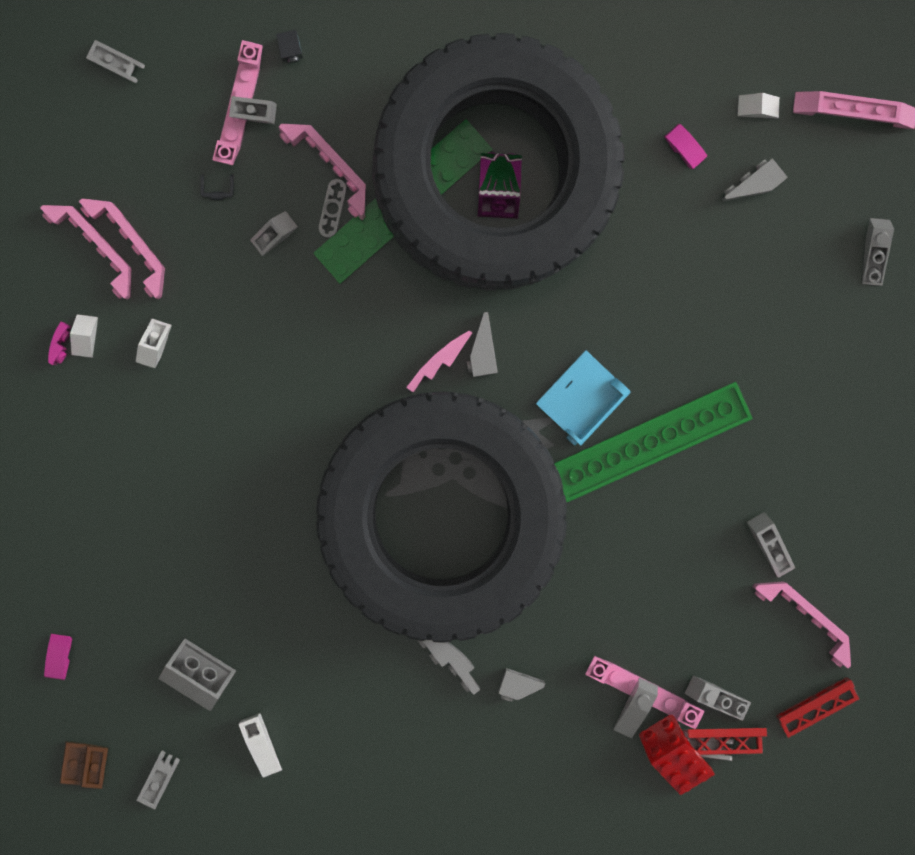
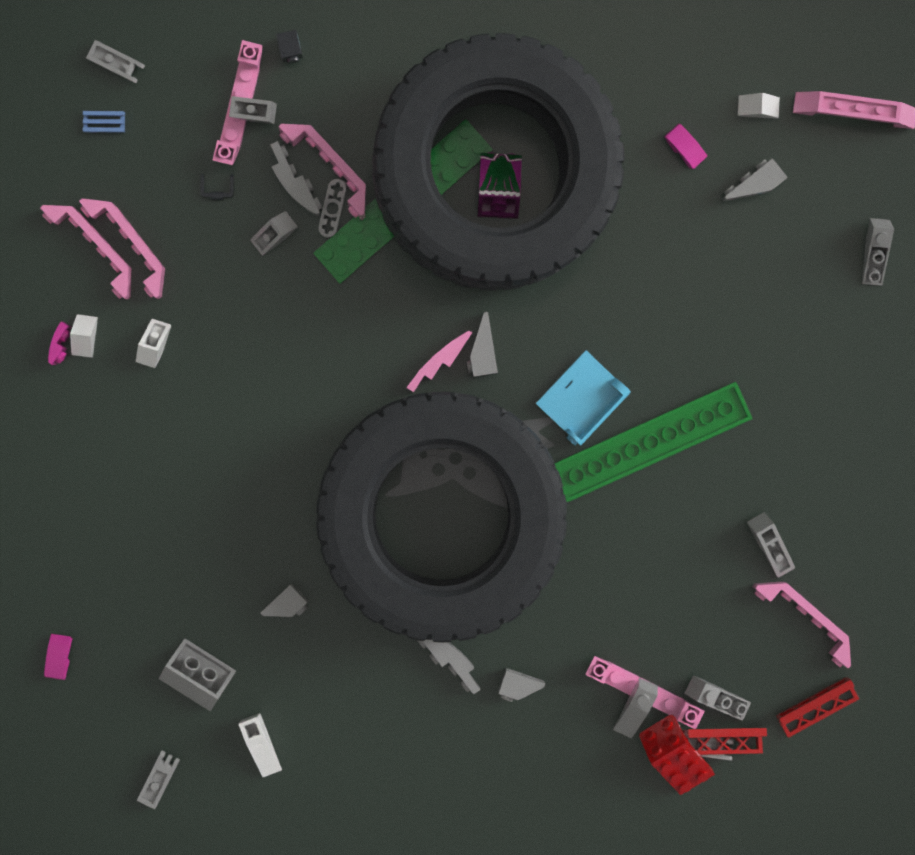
reddish brown slope [59,741,108,789] -> none
none -> medium blue tile [83,111,125,133]
none -> light grey slope [261,584,308,617]
none -> light grey slope [270,141,322,216]

